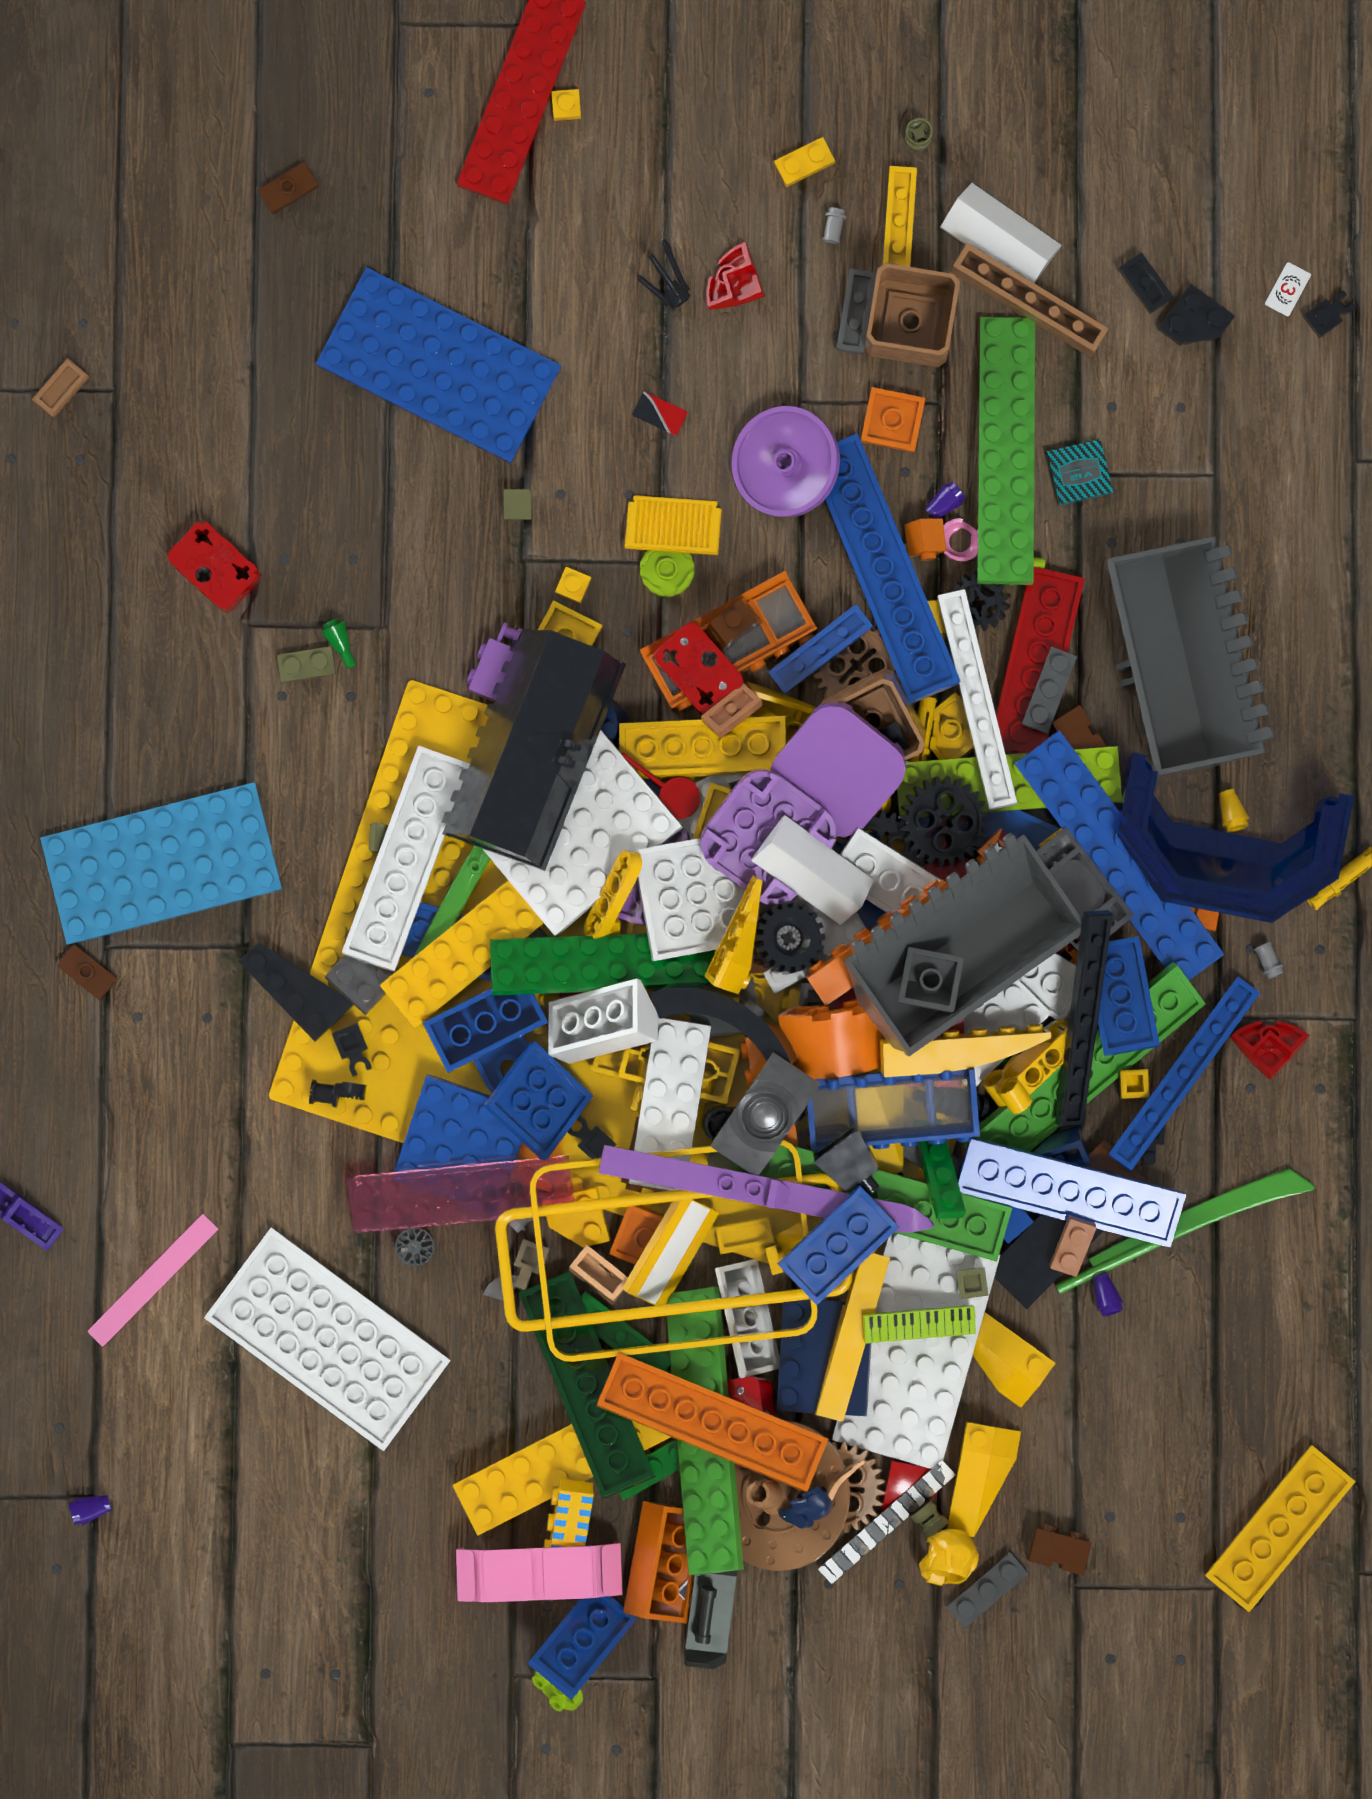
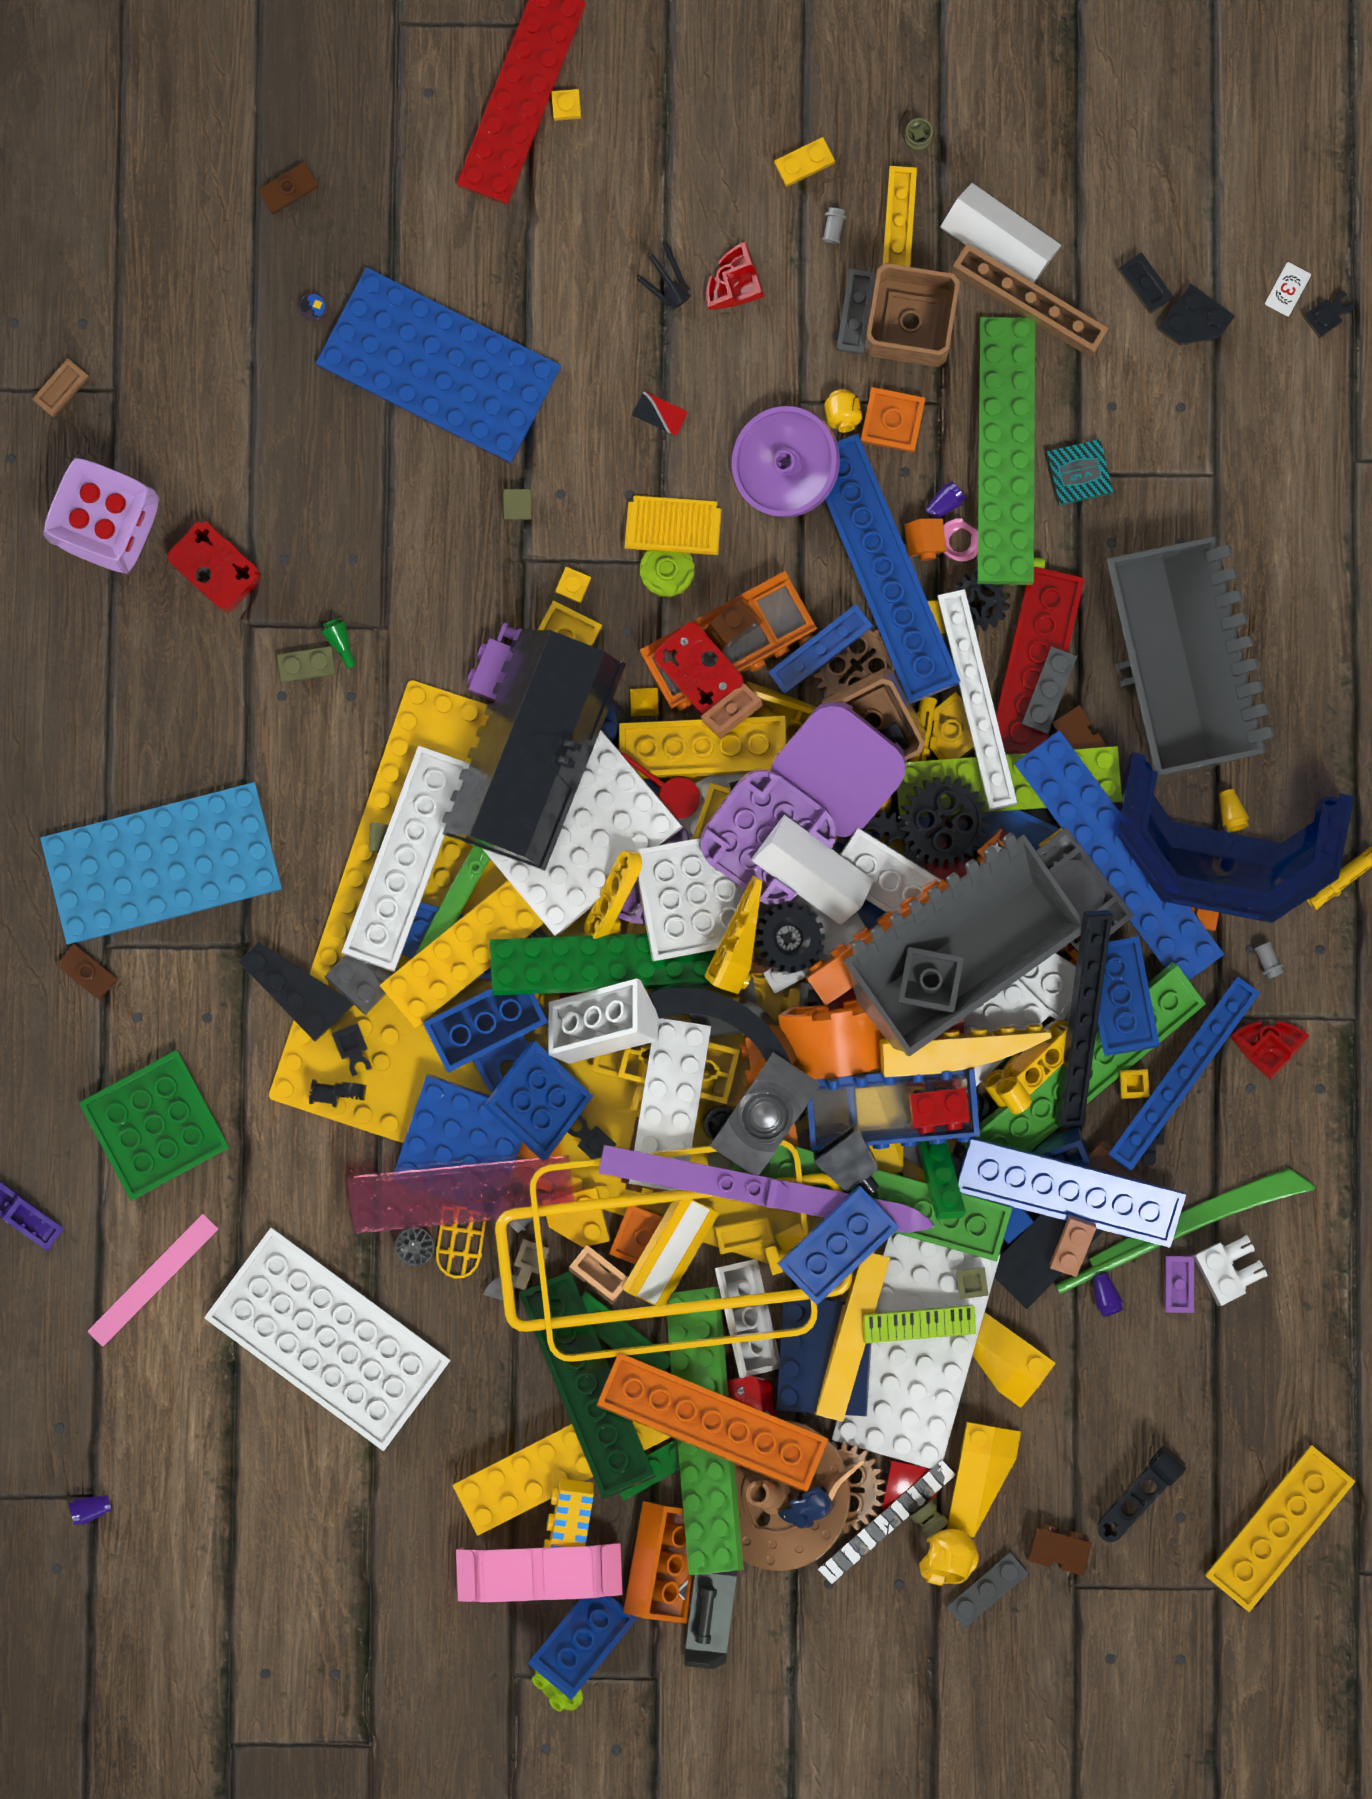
none -> lavender piece [43,458,160,574]
none -> green plate [79,1050,230,1201]
none -> tile [299,293,327,322]
none -> yellow window [435,1203,487,1279]
none -> yellow slope [630,688,659,717]
none -> yellow head [824,389,862,433]
none -> red bracket [908,1088,970,1134]
none -> black piece [1098,1445,1186,1542]
none -> medium lavender plate [1165,1256,1194,1313]
none -> white brick [1192,1235,1268,1306]

